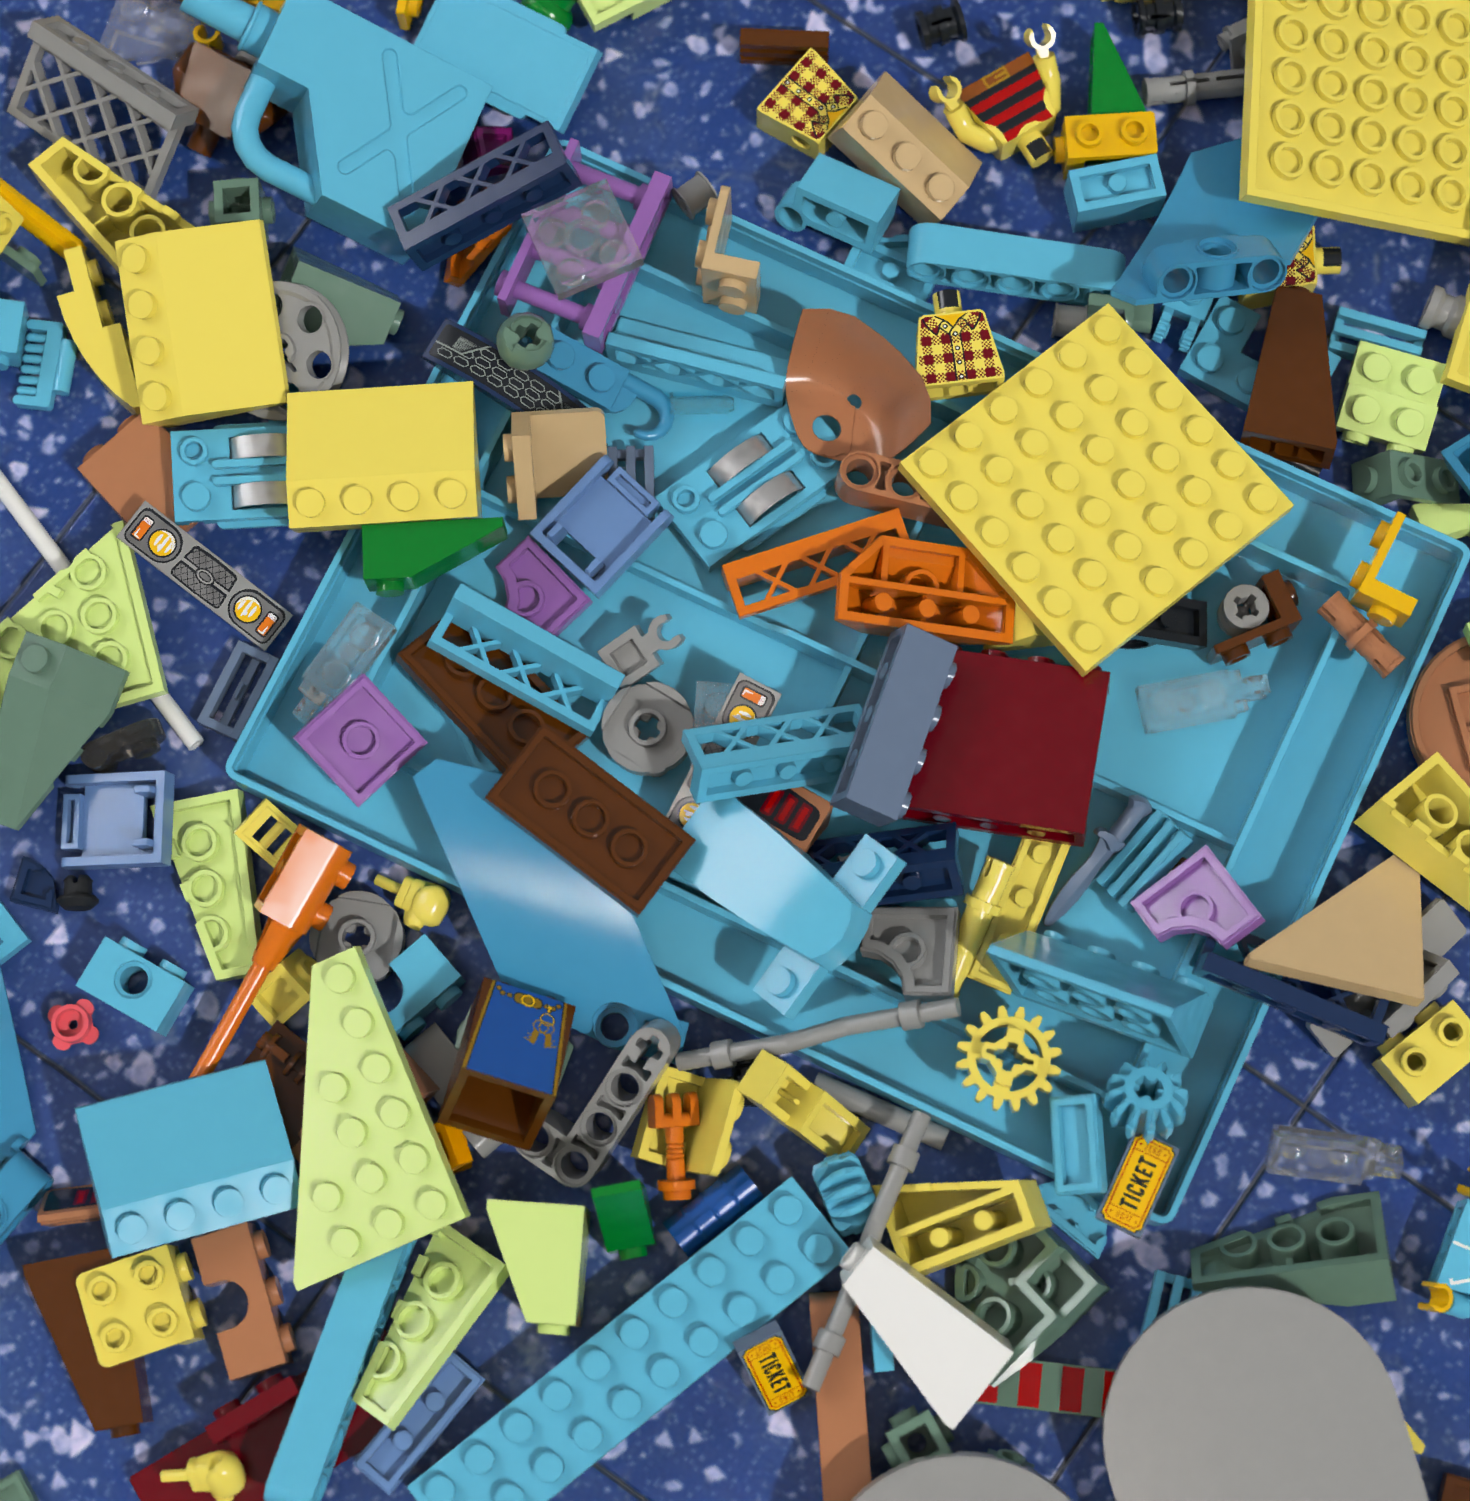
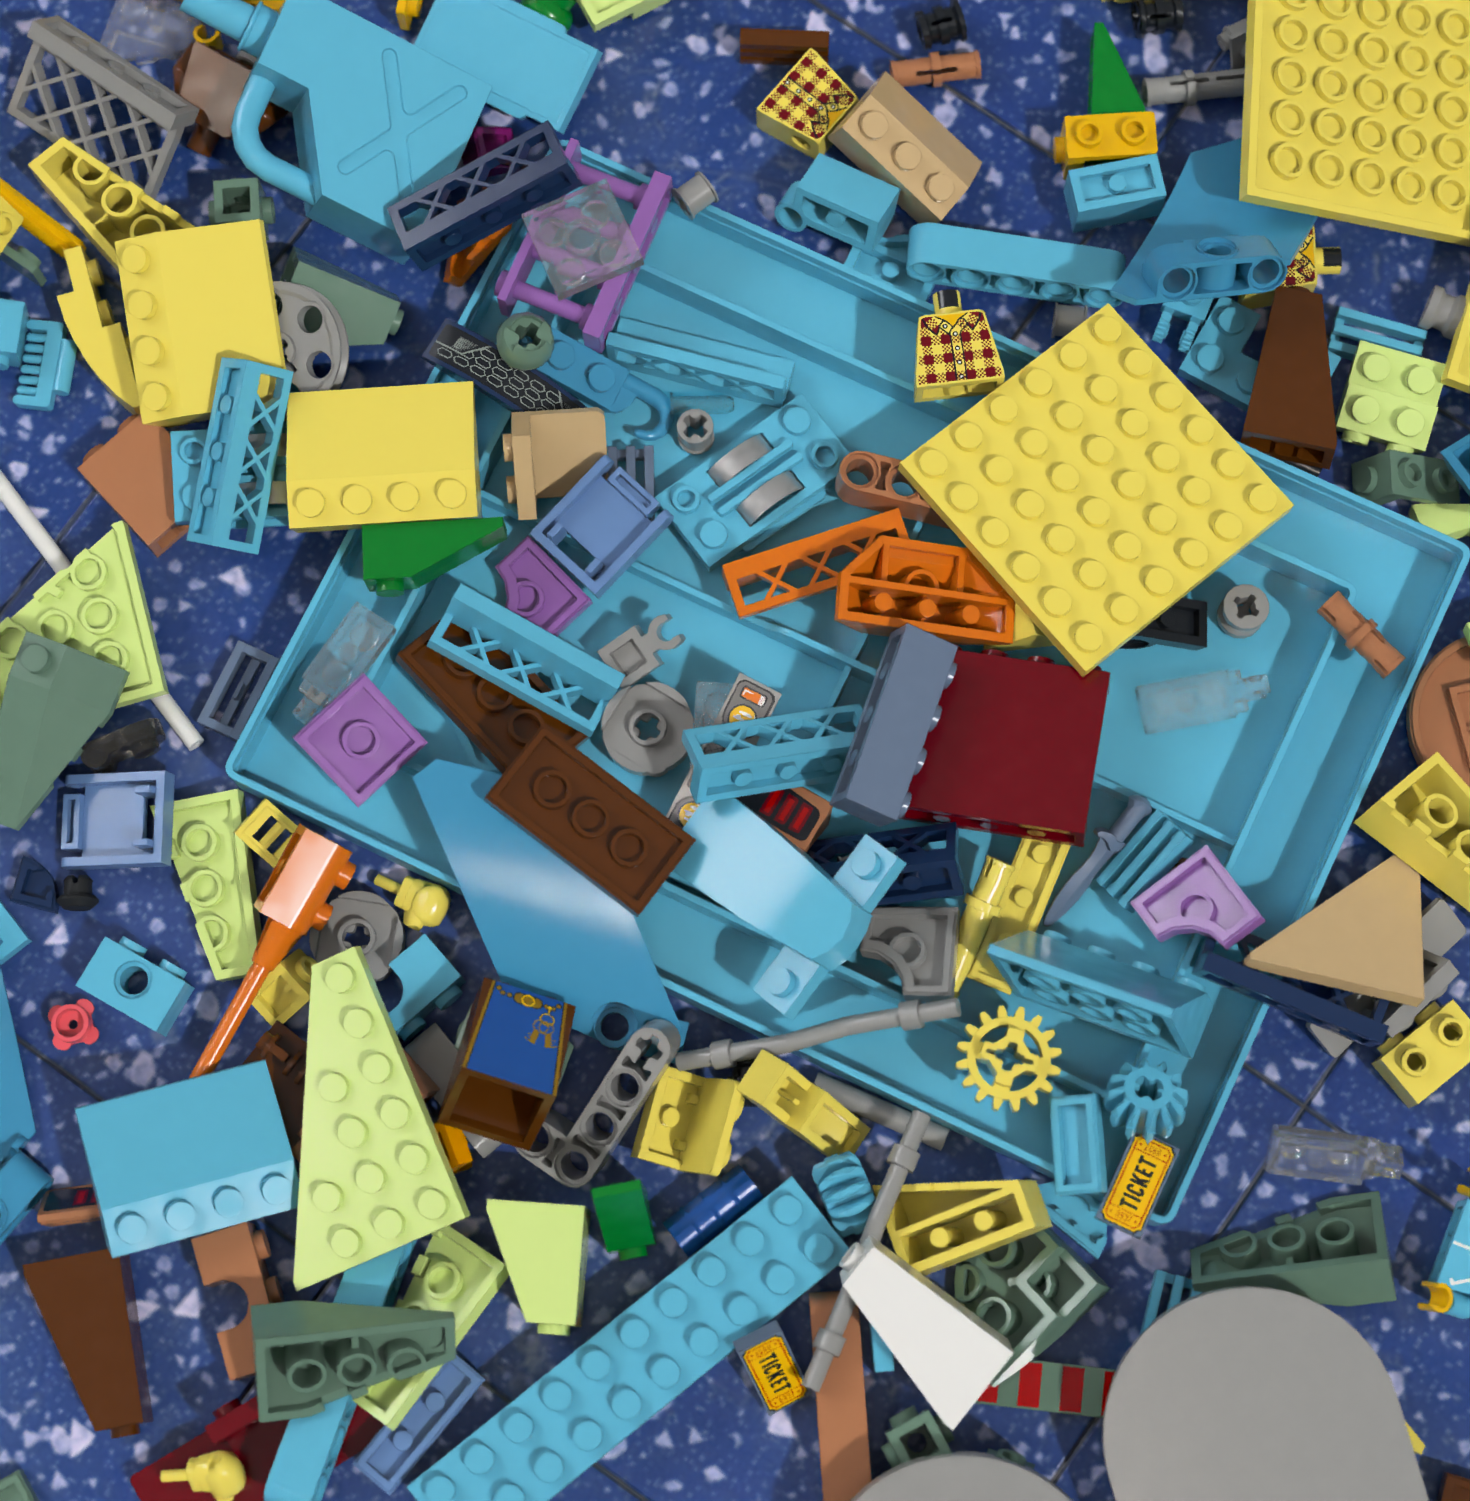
light yellow bracket [76,1244,208,1367] -> none
tile [116,501,293,651] -> none
orange hinge [647,1092,700,1201] -> none
tan bracket [695,185,761,315] -> none
nougat piece [785,309,931,462] -> none
torso [928,23,1061,168] -> none
sand green piece [1087,293,1154,334] -> none
reddish brown bracket [1206,569,1302,666] -> none
yellow bracket [1349,511,1418,628] -> none
none -> medium azure fence [186,357,294,555]
none -> sand green wedge [250,1300,456,1423]
none -> light grey axle [677,409,714,455]
none -> nougat pin [890,50,981,88]

